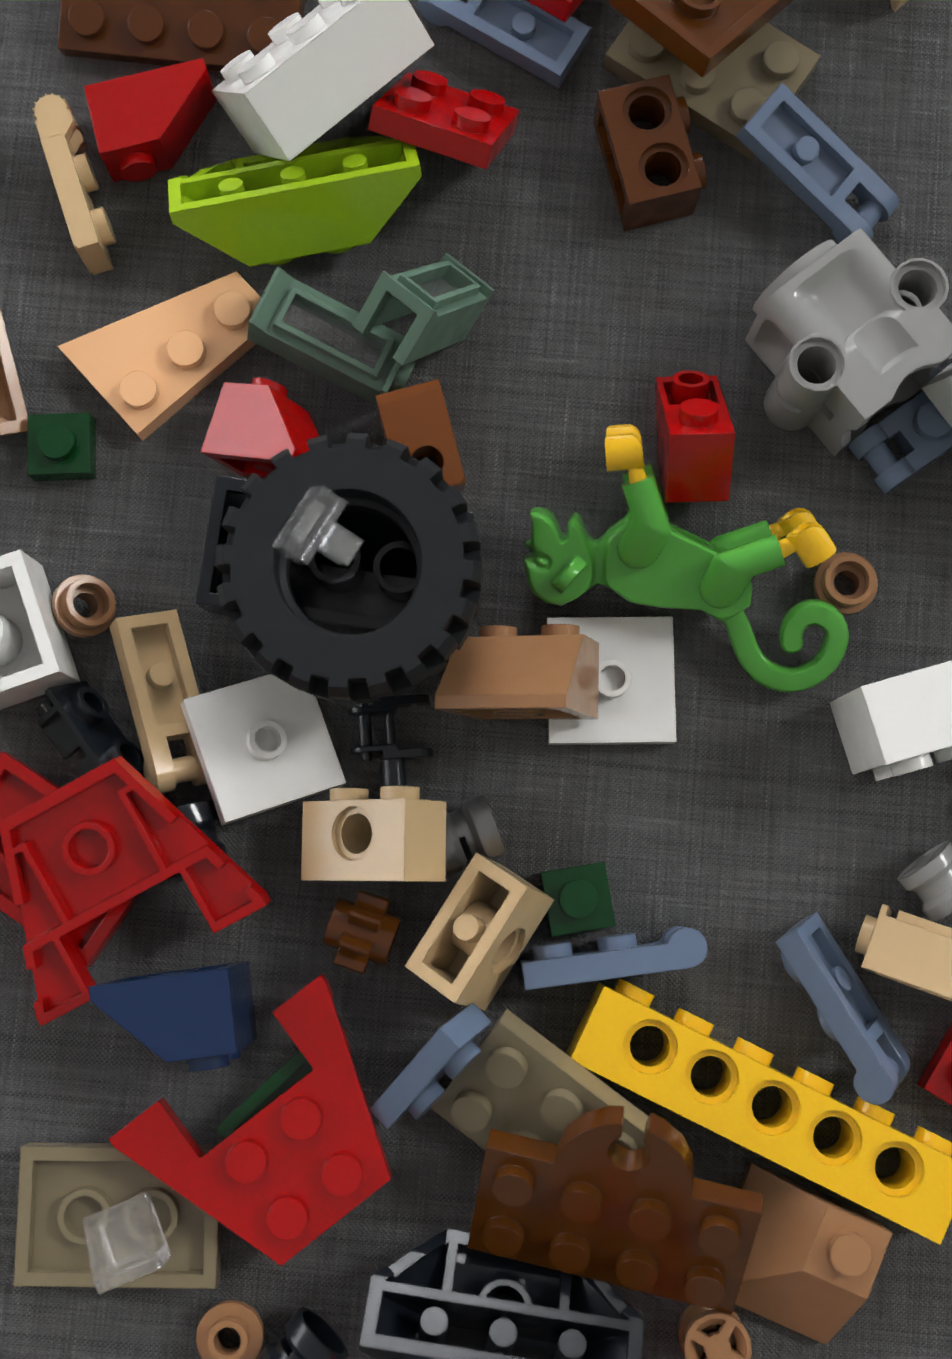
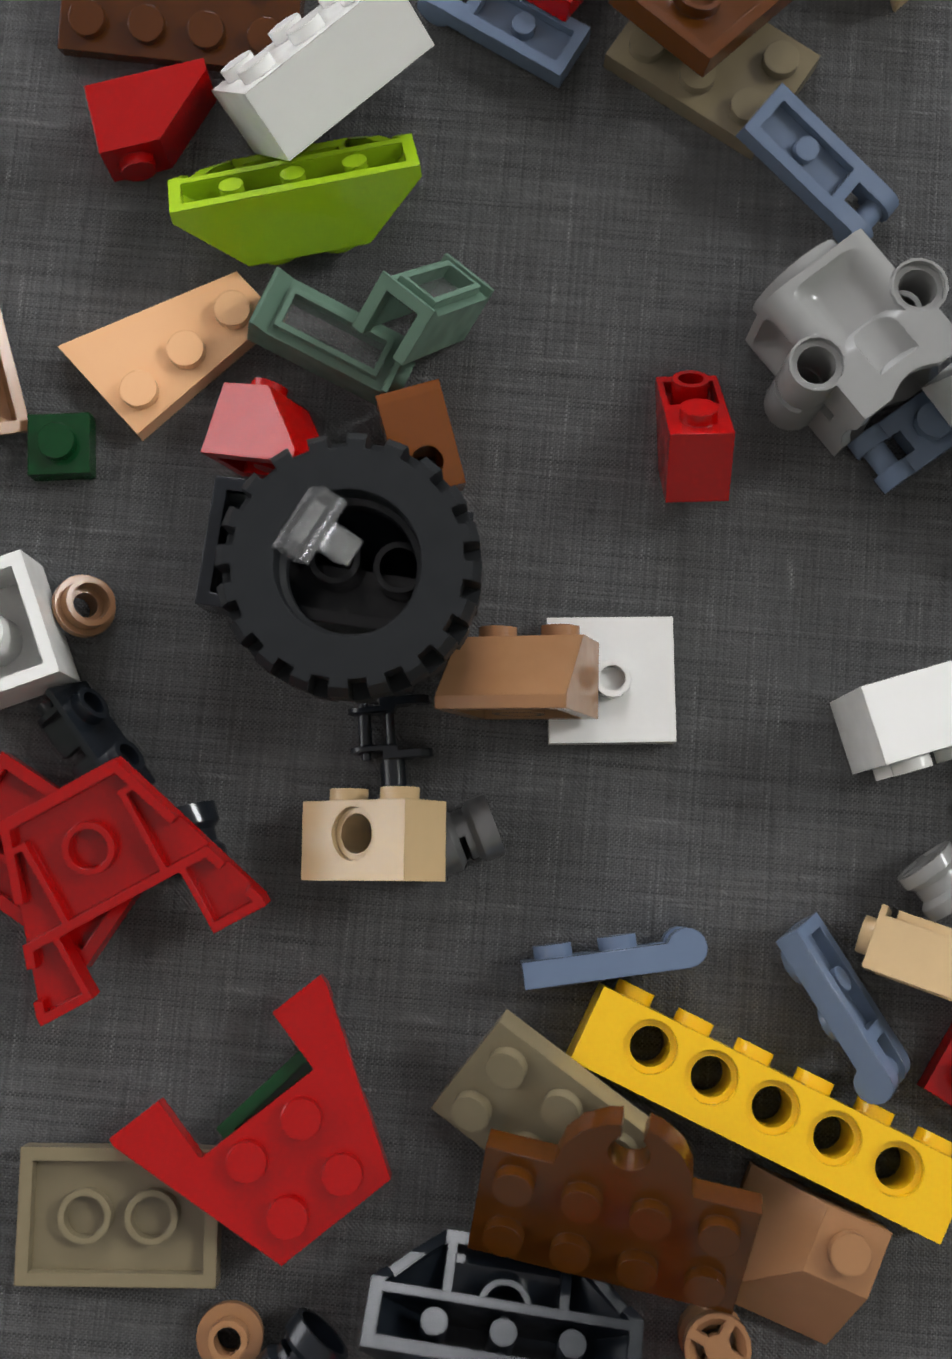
tan hinge [32,93,116,275] -> none
clear slope [83,1191,172,1294] -> none
dark blue slope [88,961,257,1072] -> none
tan plate [109,609,207,793] -> none
white plate [180,674,346,826] -> none
reddish brown gear [323,890,401,974] -> none
red plate [368,70,520,169] -> none
sand blue plate [369,1002,492,1130] -> none
tan brick [405,853,554,1011] -> none
bright green animal [523,424,849,692] -> none
dark green plate [540,862,616,937] -> none
reddish brown brick [593,74,707,231] -> none
medium nougat plate [813,552,878,615] -> none

